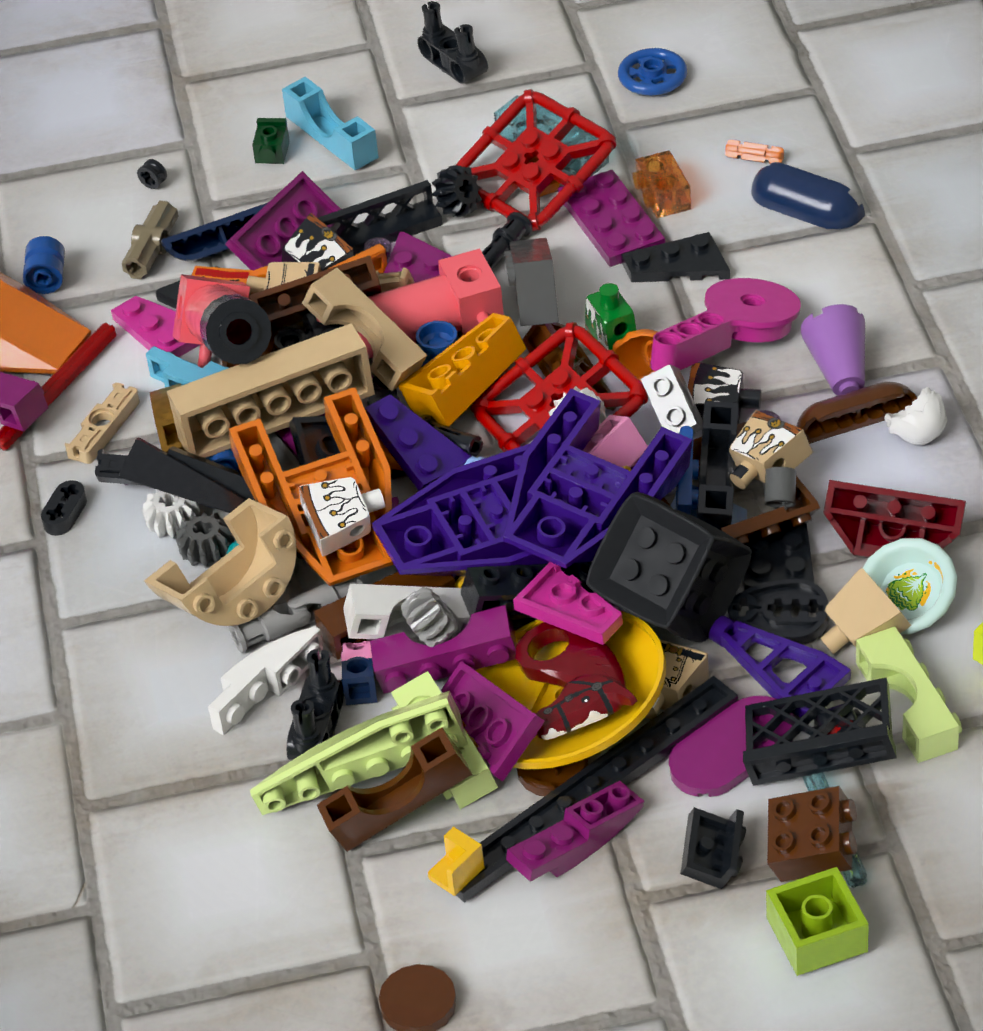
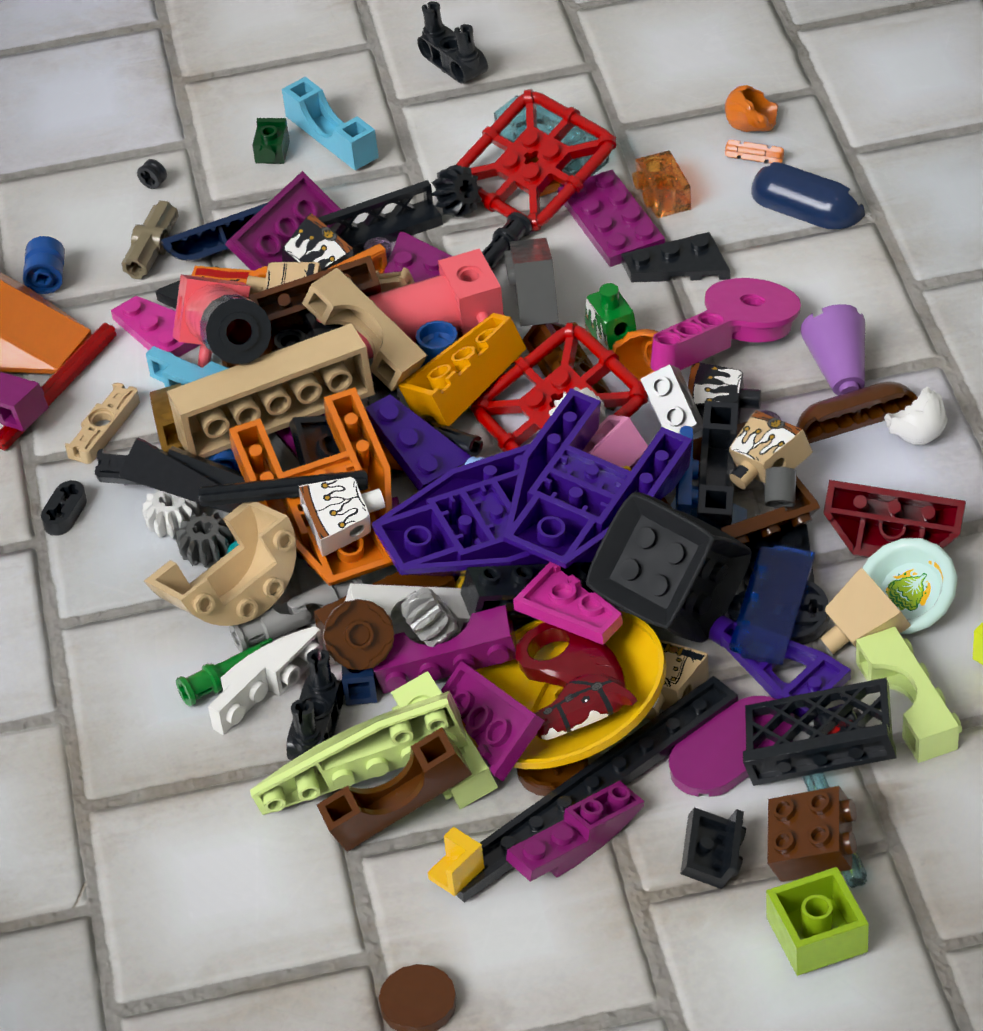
blue plate [618,48,687,96] -> none
none -> green pin [176,638,273,707]
none -> black axle [199,470,369,507]
none -> reddish brown tile [323,599,394,670]
none -> orange hair [725,85,778,132]
none -> clear blue windscreen [729,545,815,665]

